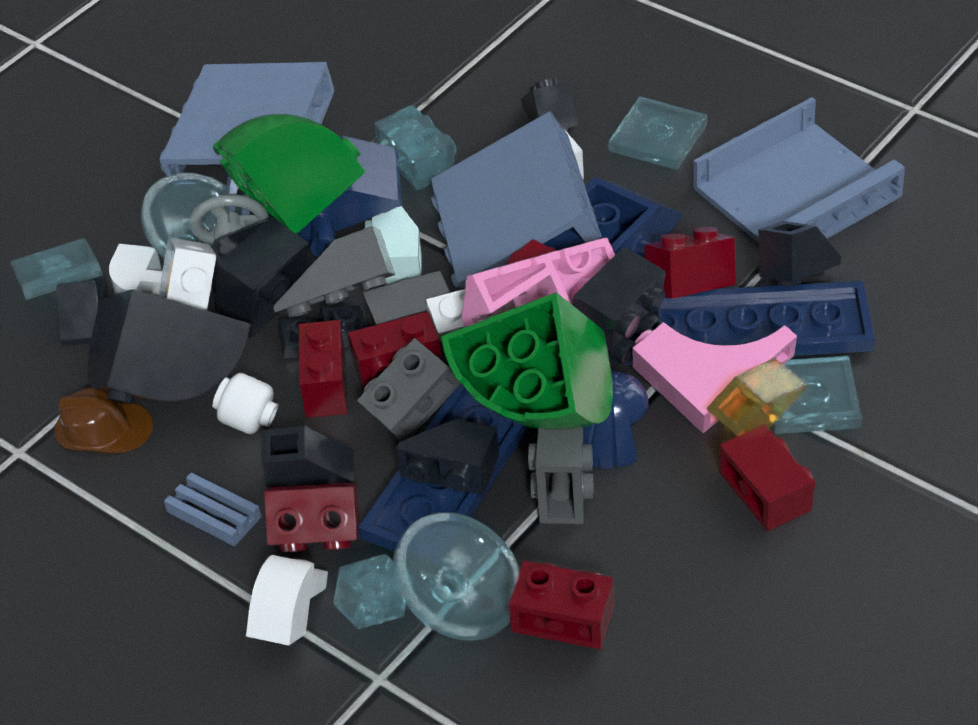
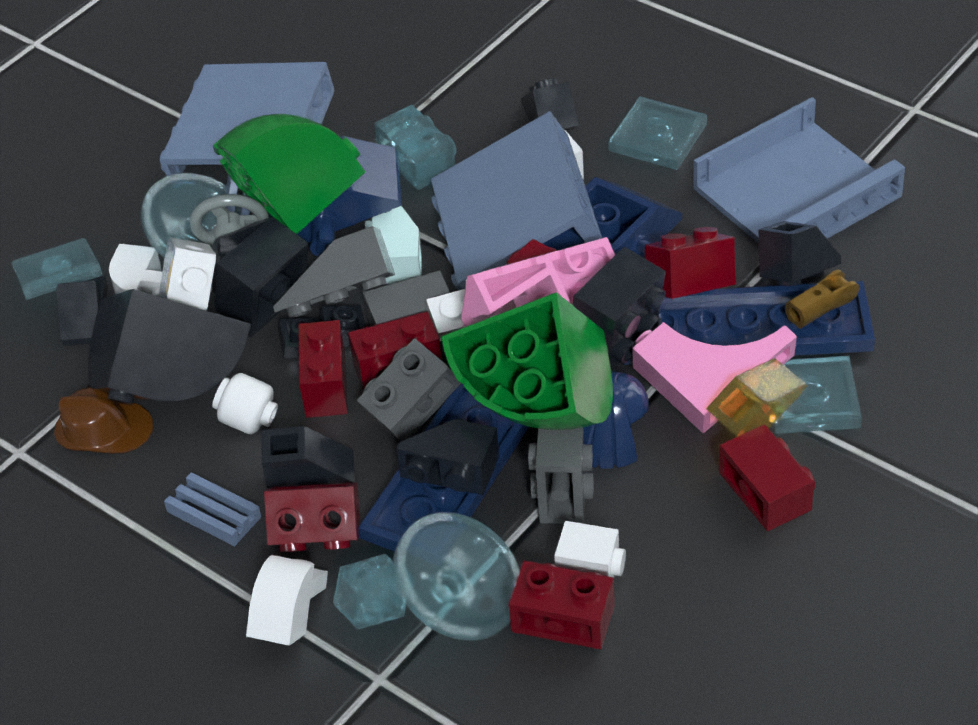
none -> white brick [555,521,626,578]
none -> pearl gold bar [785,270,860,329]

